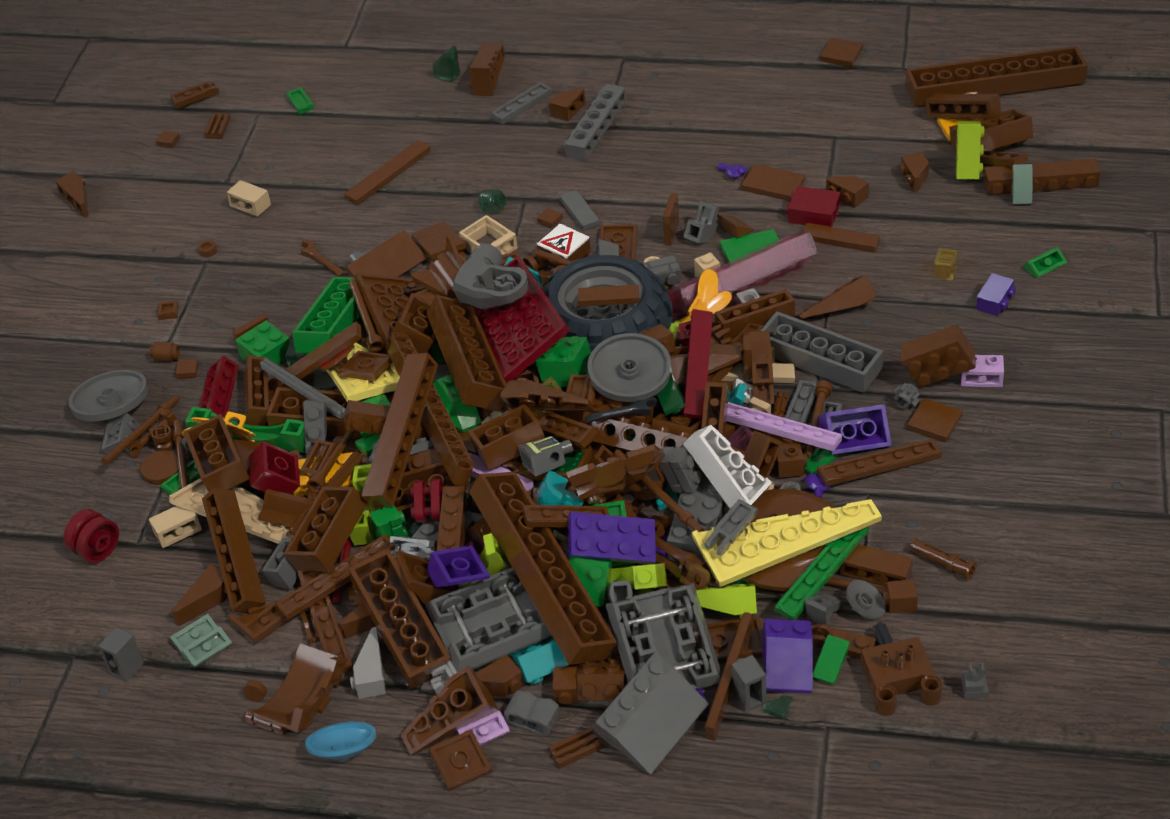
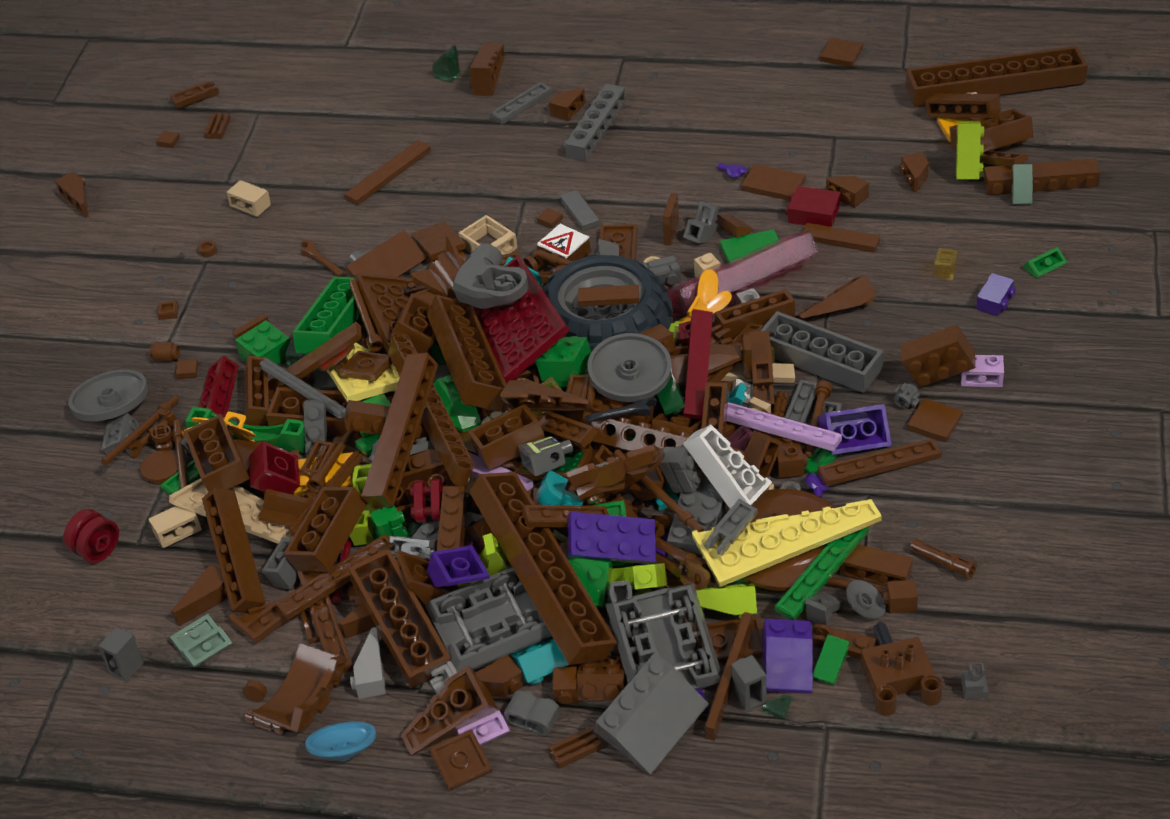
green tile [286,87,315,114] -> none
clear green head [479,189,507,213] -> none

